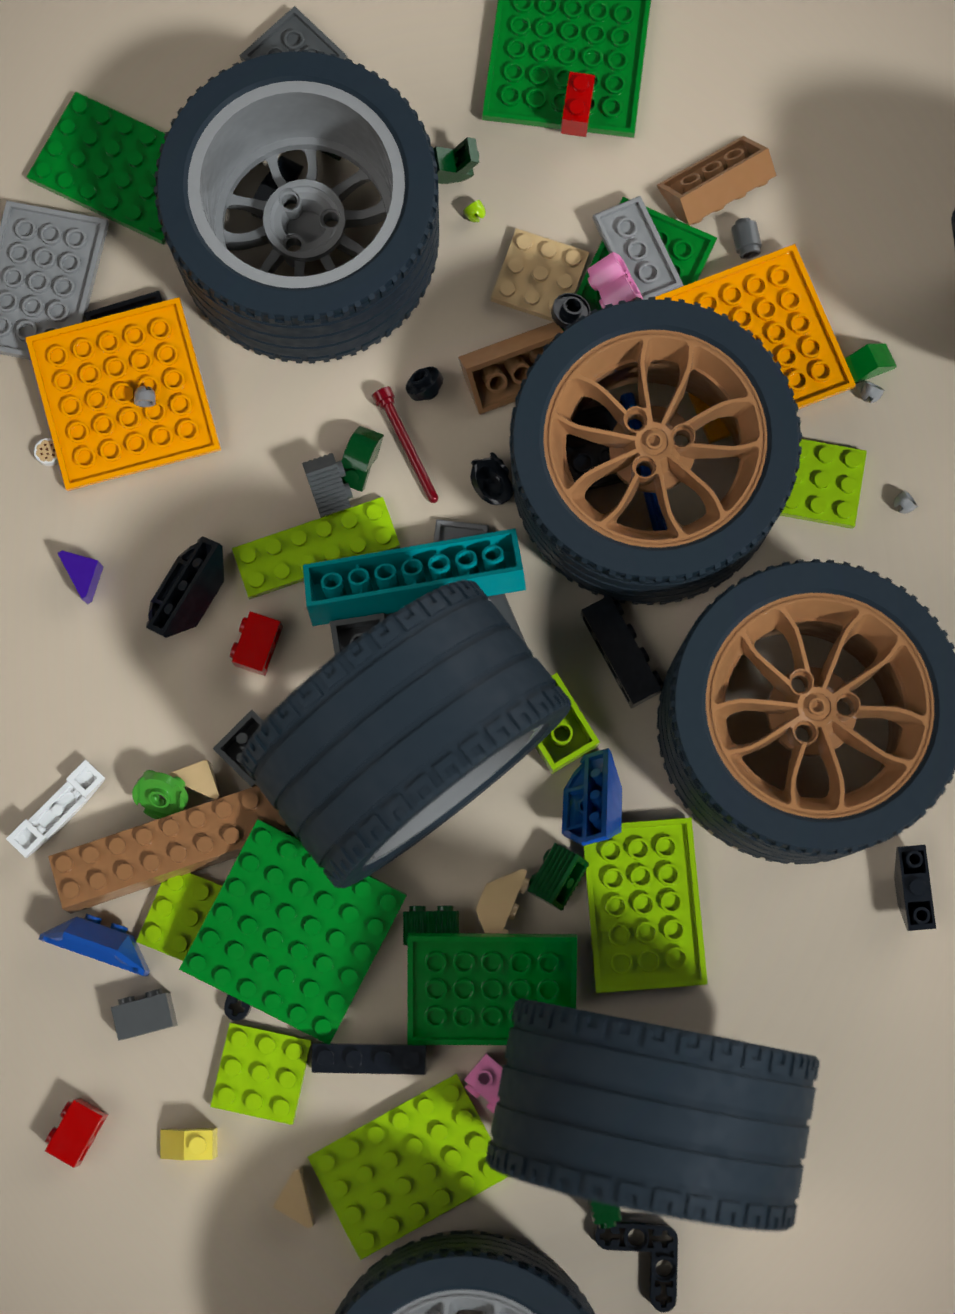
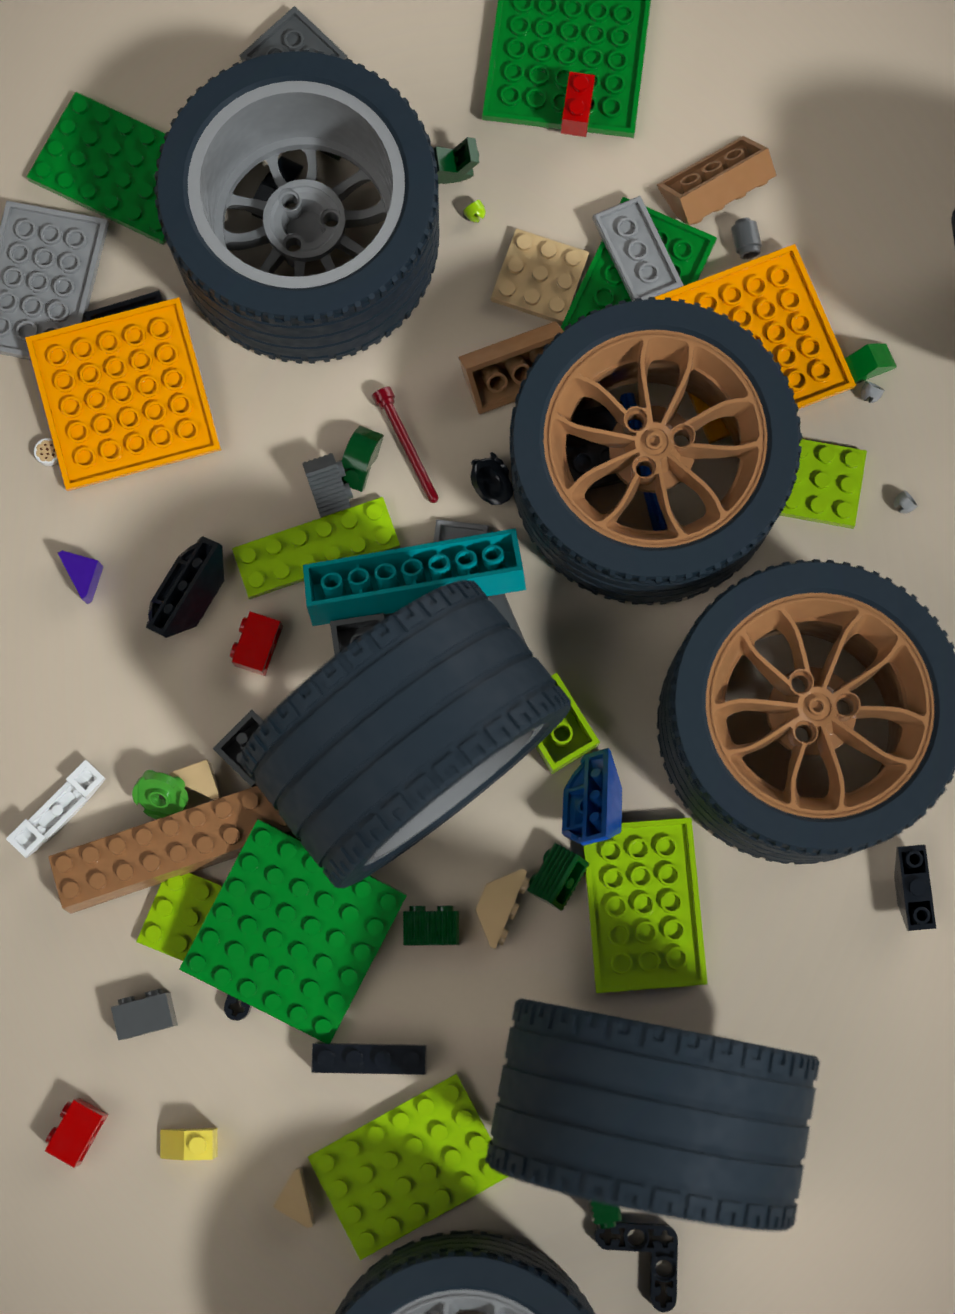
blue wedge [38,914,150,976] -> none
light grey hinge [134,386,156,407] -> none
lime plate [210,1023,312,1125] -> none
black plate [405,367,444,401] -> none
green plate [407,933,577,1045] -> none
bright pink brick [464,1053,503,1114] -> none
black plate [551,293,591,329] -> none
black brick [580,596,663,708] -> none
bright pink brick [587,252,643,309] -> none

